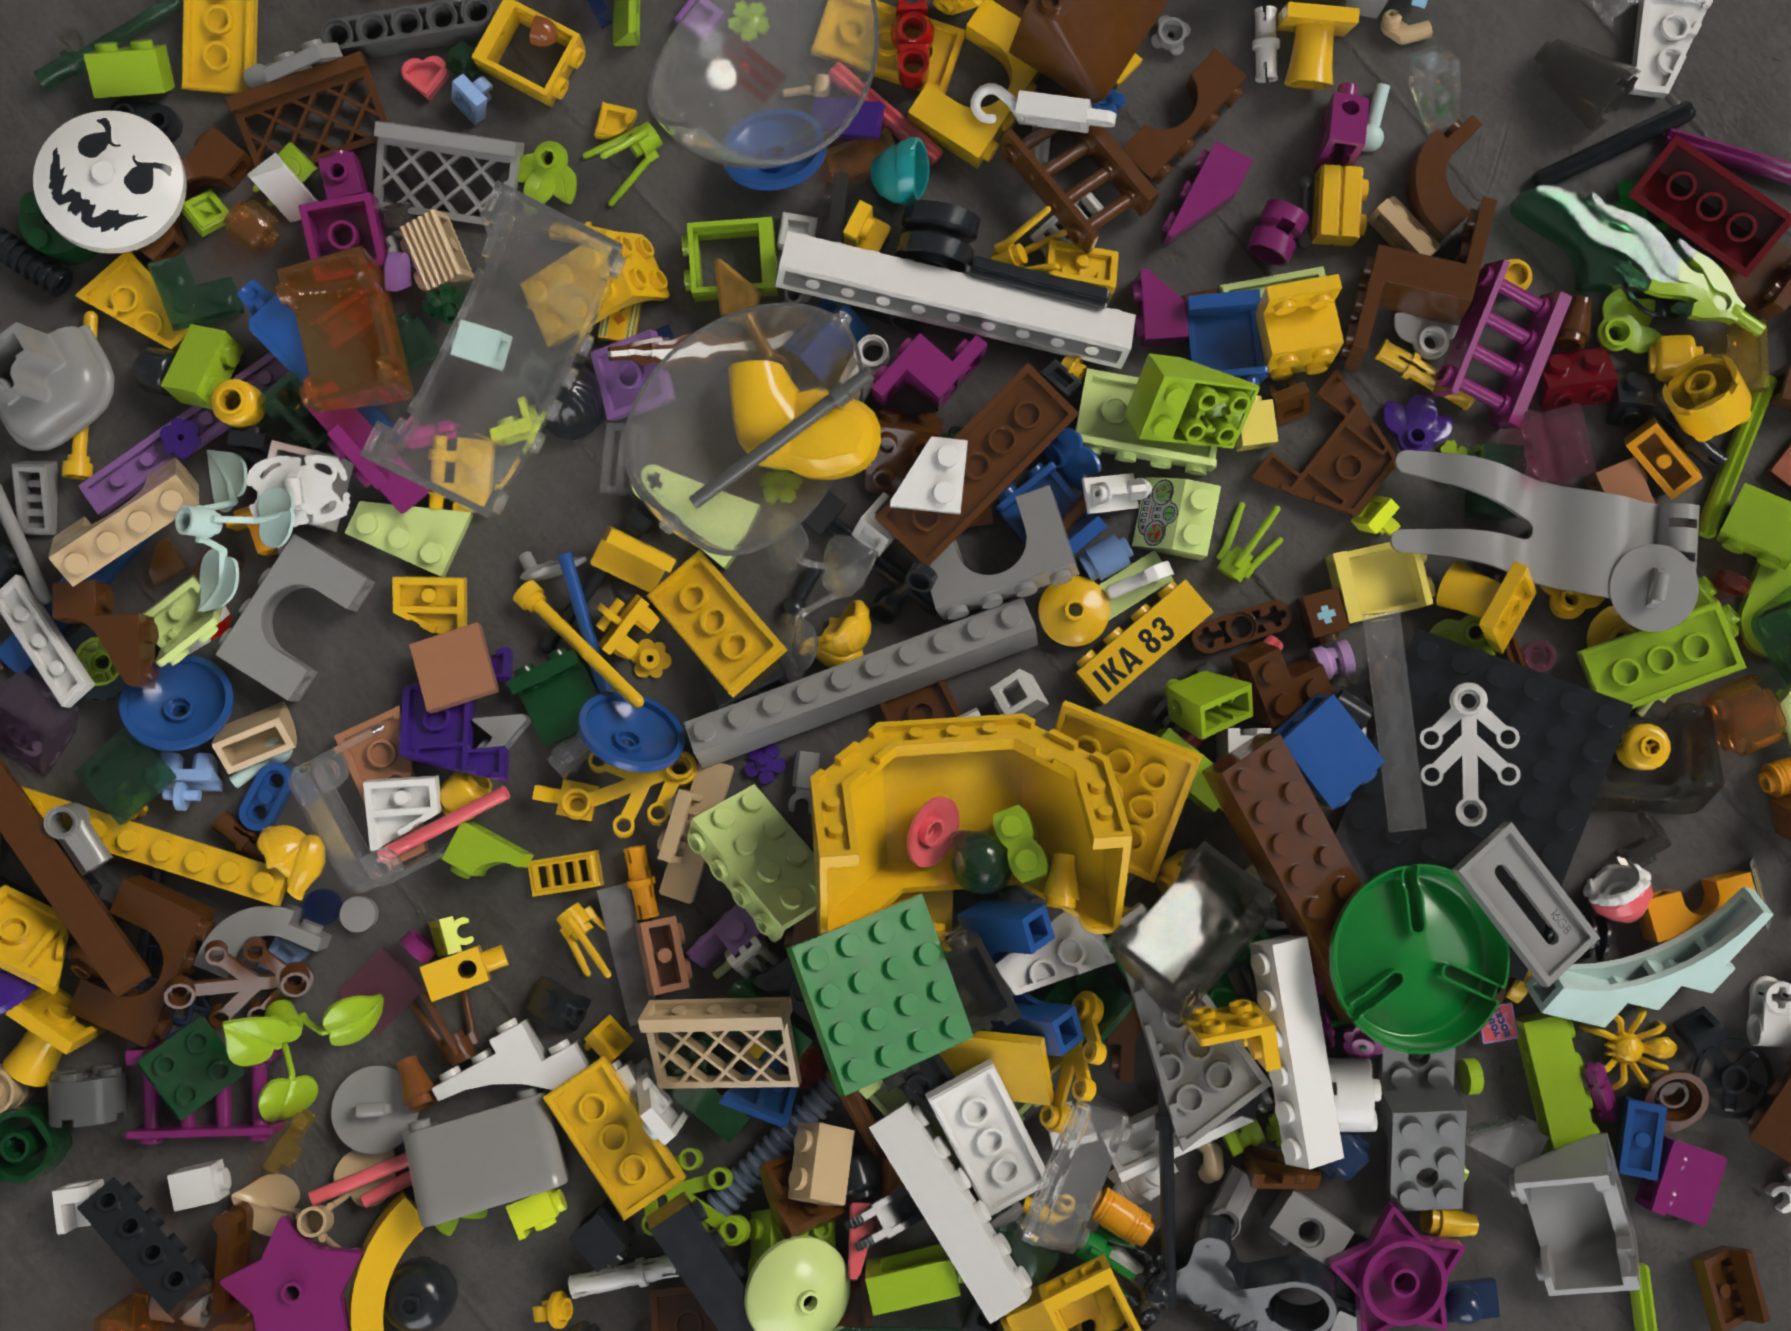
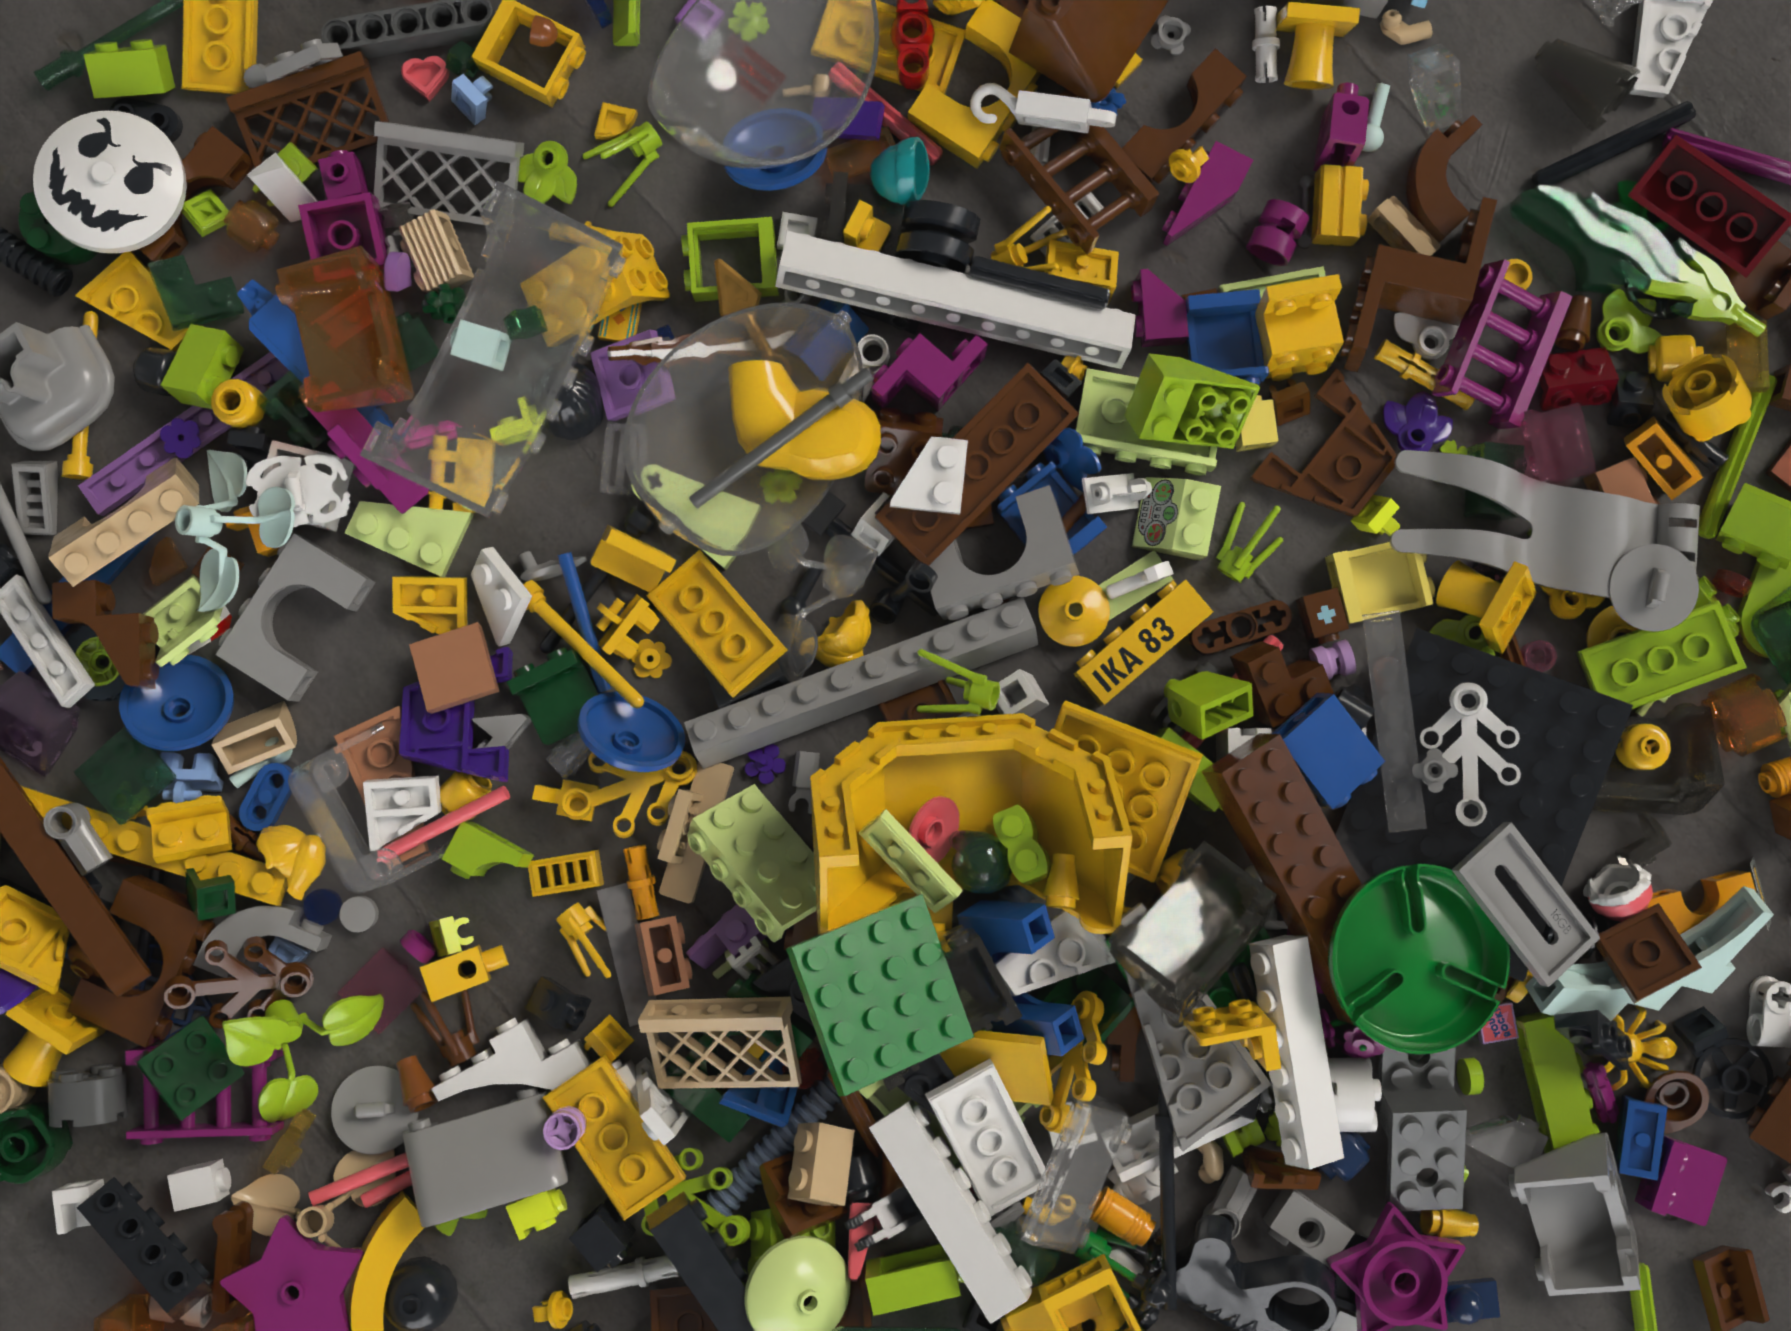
medium blue brick [1078,534,1134,581] -> none
none -> yellow bracket [146,795,232,864]
none -> dark green panel [185,868,236,921]
none -> white wing [470,547,532,646]
none -> clear green piece [503,305,549,340]
none -> lavender wheel [543,1106,586,1150]
none -> yellowish green tile [859,809,962,913]
none -> lime plant [917,649,1000,715]
none -> yellow plate [1169,146,1209,183]
none -> light grey plate [1412,748,1458,793]
none -> black bracket [1554,1010,1633,1070]
none -> reddish brown plate [1595,903,1702,1004]

